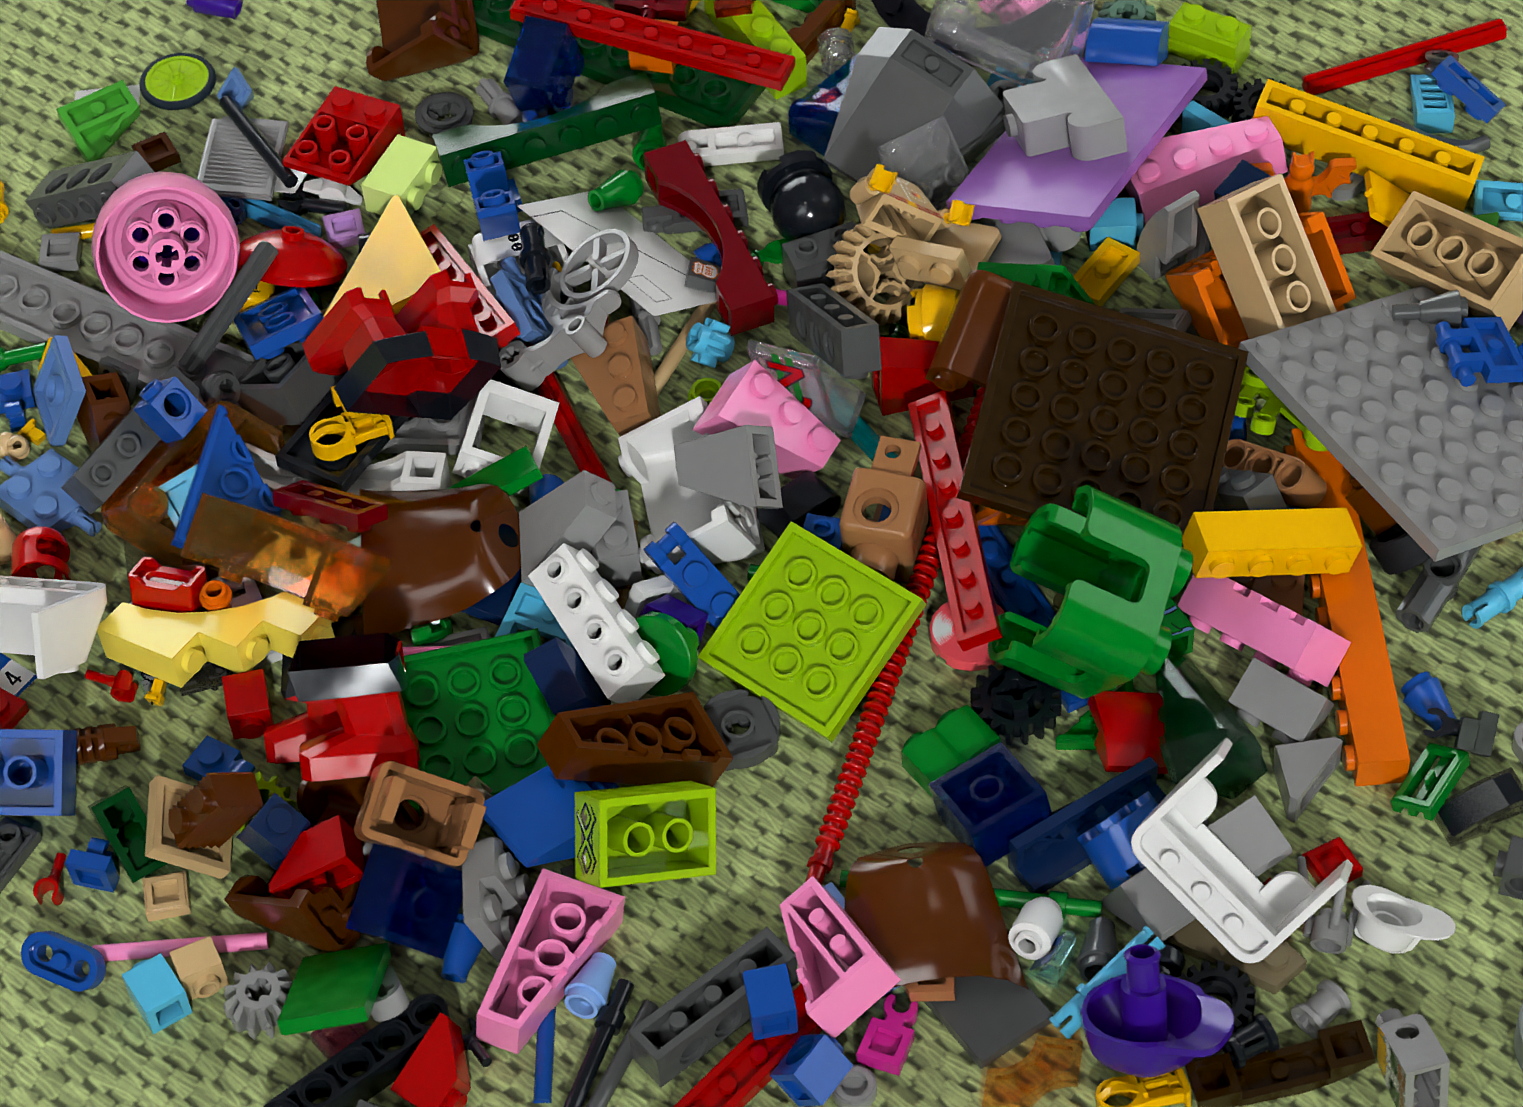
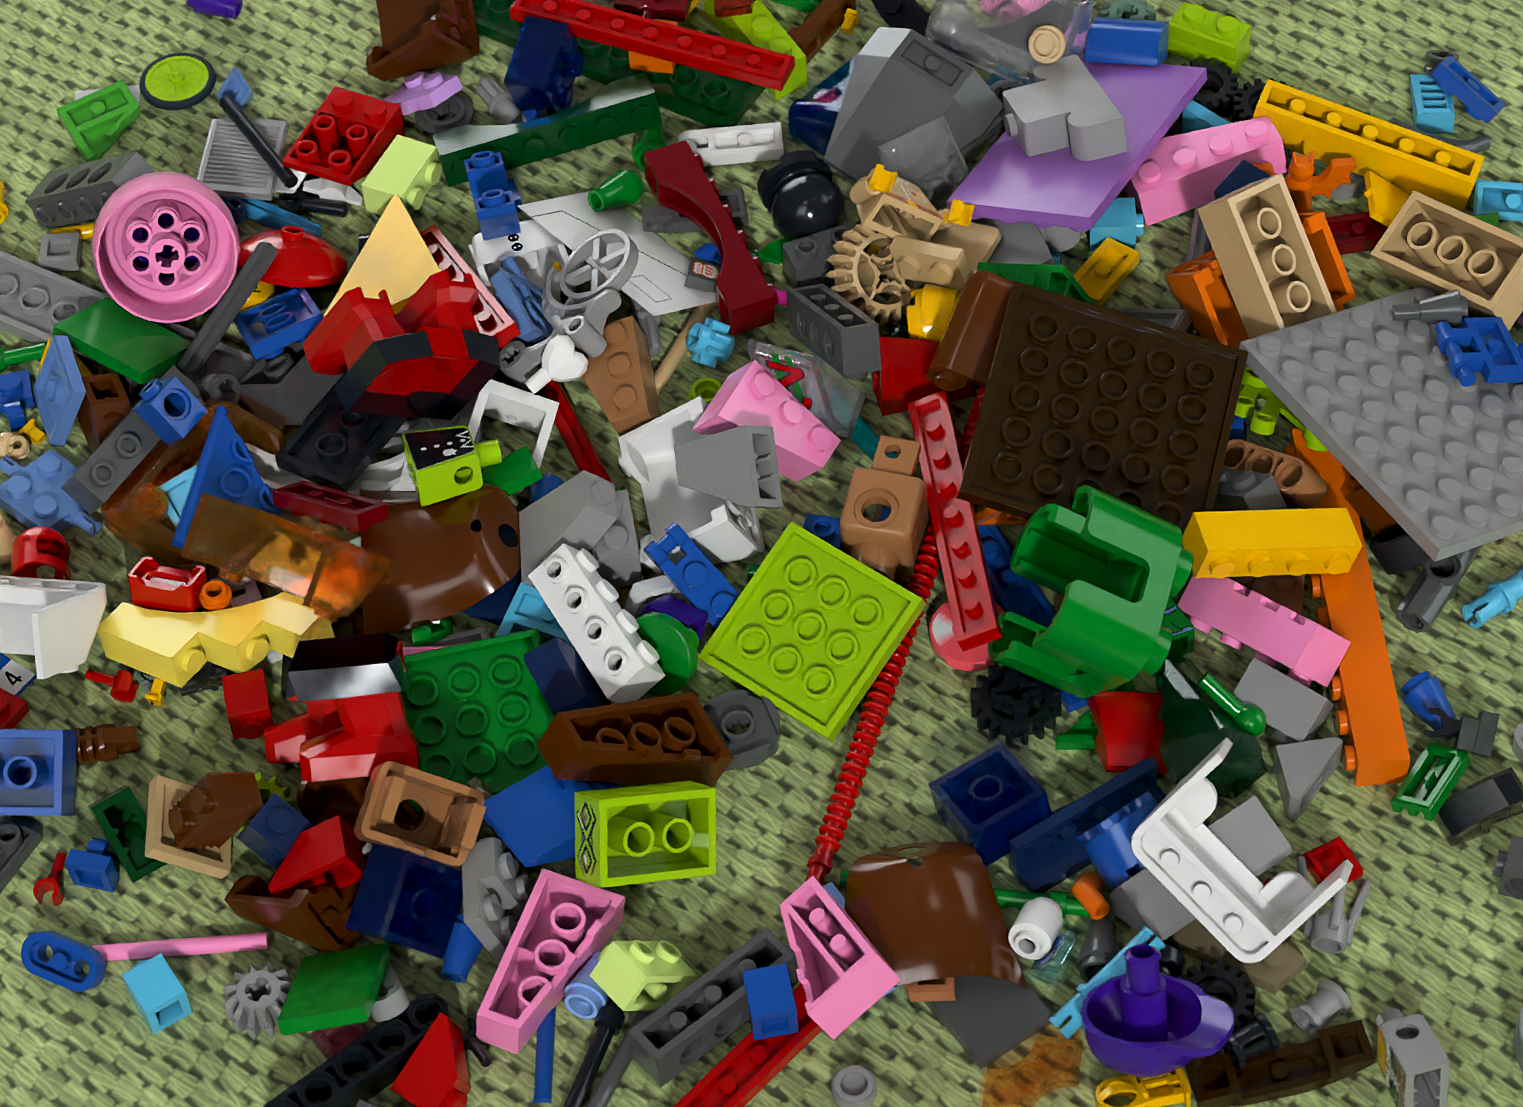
reddish brown tile [131,131,181,172] -> none
tan tile [142,871,191,922] -> none
tan plate [169,935,229,1001] -> none
blue plate [182,735,256,781] -> none
yellow piece [309,385,394,461] -> none
lavender tile [323,208,366,249] -> none
black pin [519,223,551,295] -> none
black beam [757,471,841,539] -> none
blue brick [770,1034,854,1107] -> none
clear wheel [817,27,857,79] -> none
dark pink plate [857,994,918,1076] -> none
green brick [902,705,1001,800] -> none
light grey slope [1137,190,1200,280] -> none
red axle [1302,18,1508,95] -> none
white piece [1351,885,1456,954] -> none
none -> green tile [53,297,192,385]
none -> lavender wing [384,71,463,116]
none -> lime torso [402,425,502,506]
none -> white rock [524,334,588,394]
none -> yellowish green brick [589,940,698,1011]
none -> tan plate [1028,25,1066,63]
none -> orange arm [1071,873,1110,920]
none -> green bar [1196,672,1267,738]

